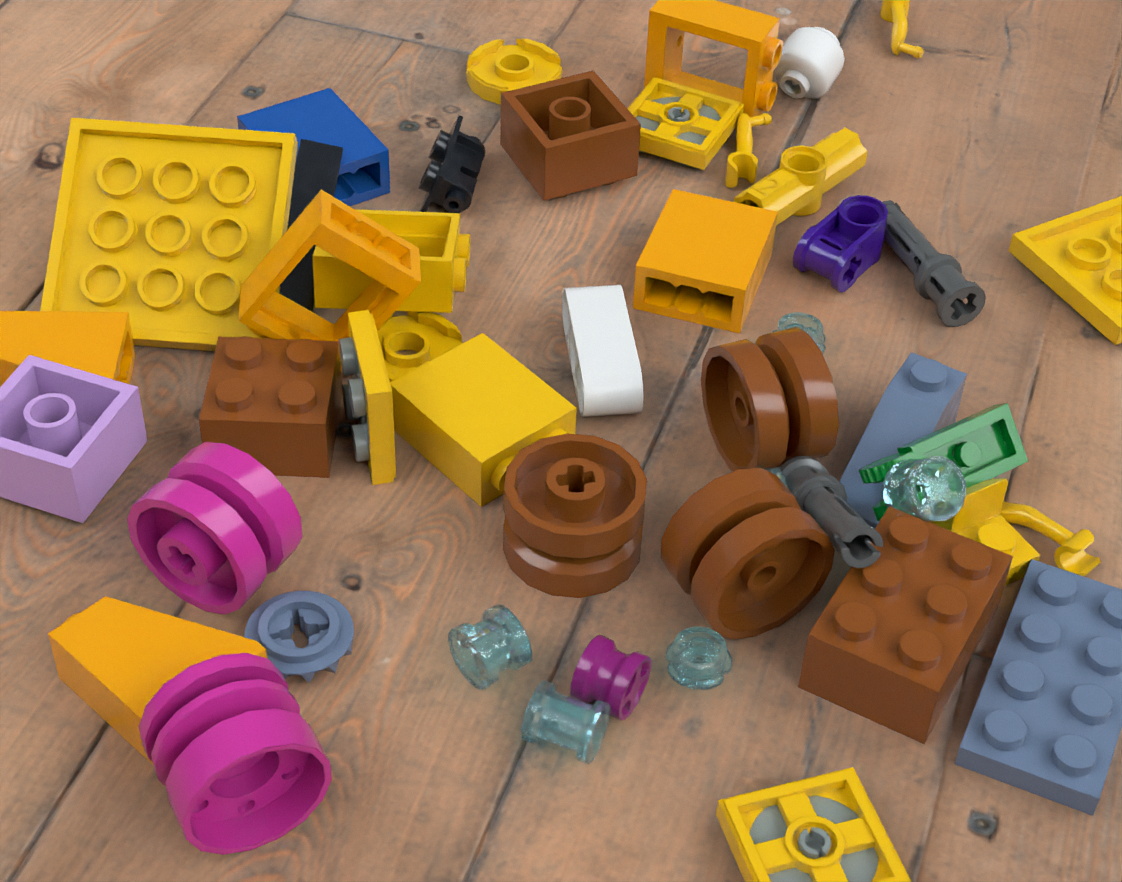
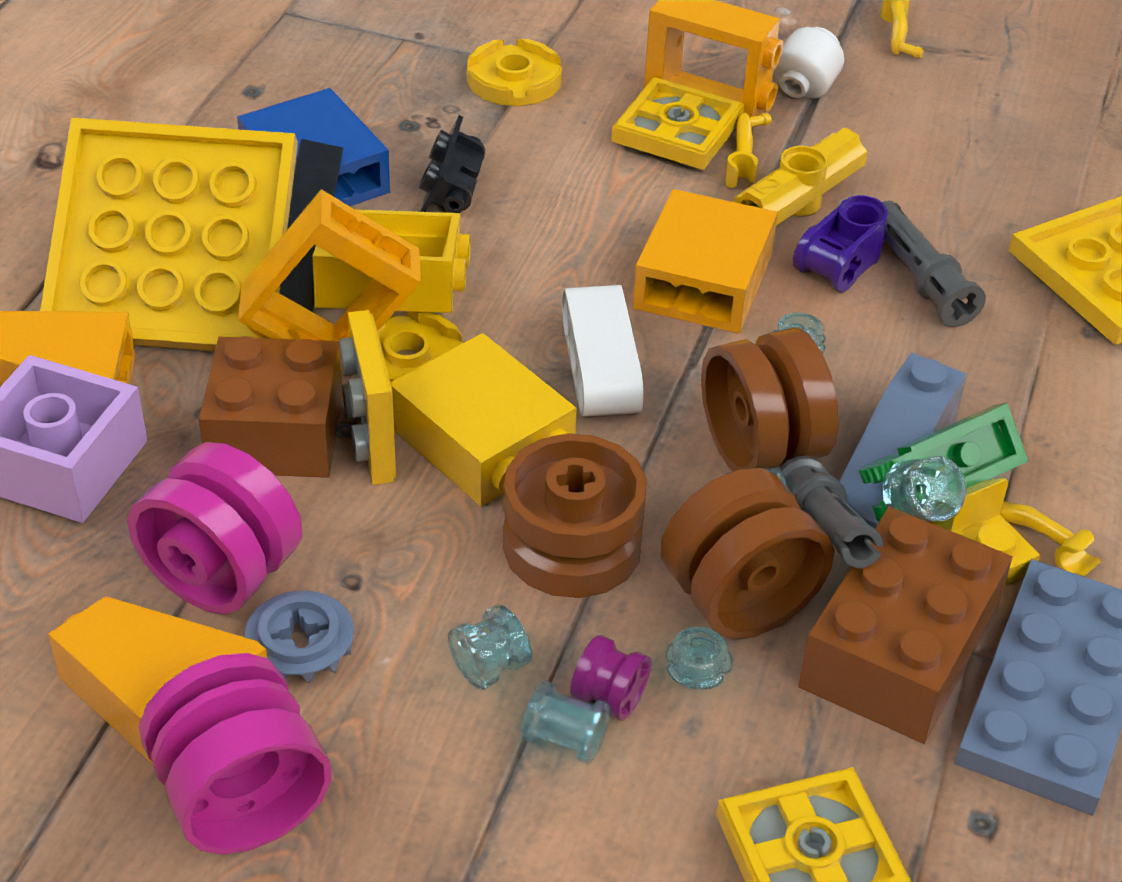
dark orange brick [500,70,641,201] -> none

